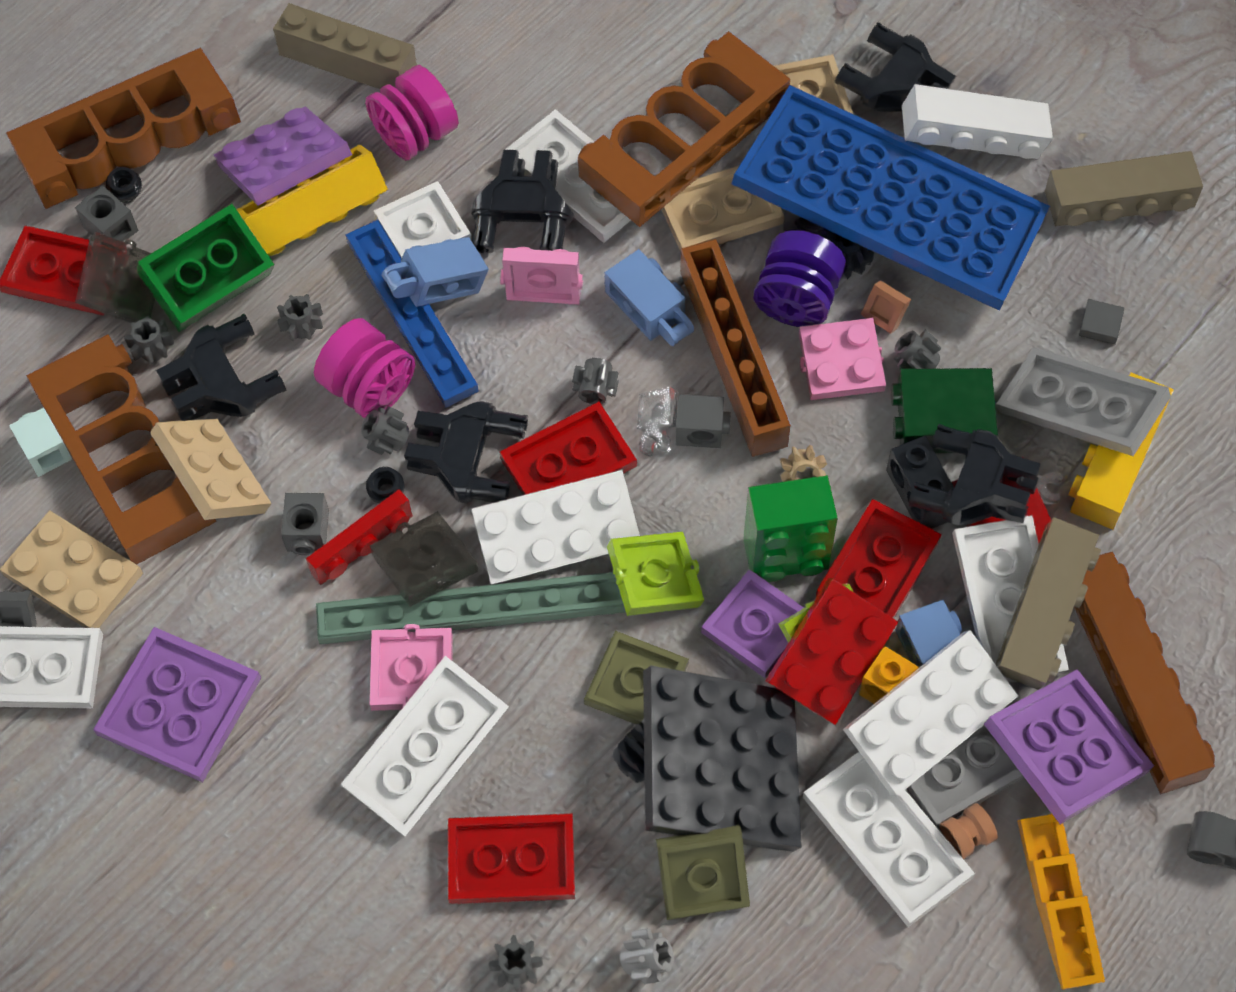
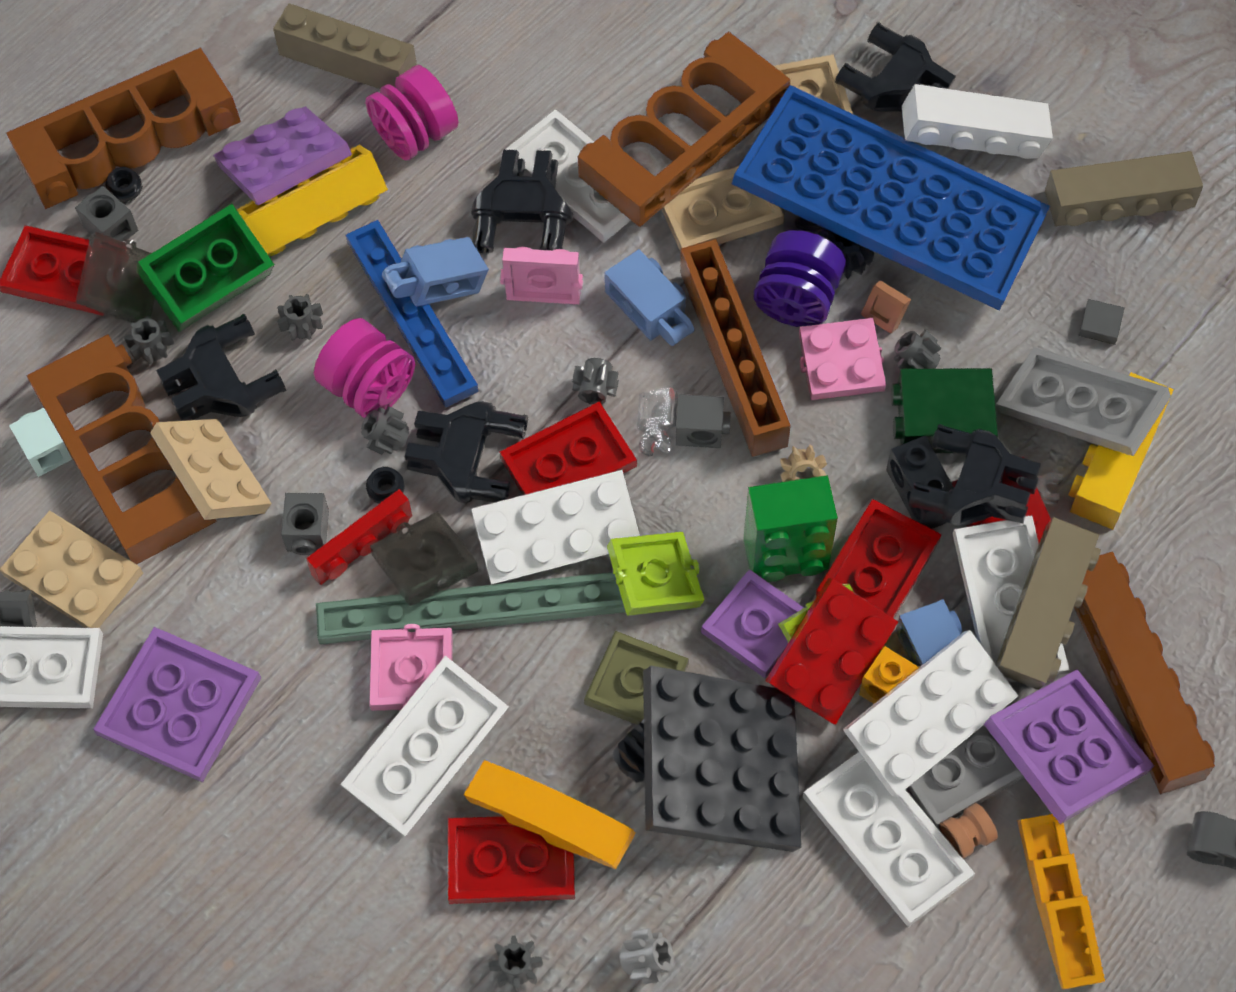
white plate [374,181,472,258] -> none
olive tile [656,826,750,920] -> none
none -> light orange slope [463,760,636,869]

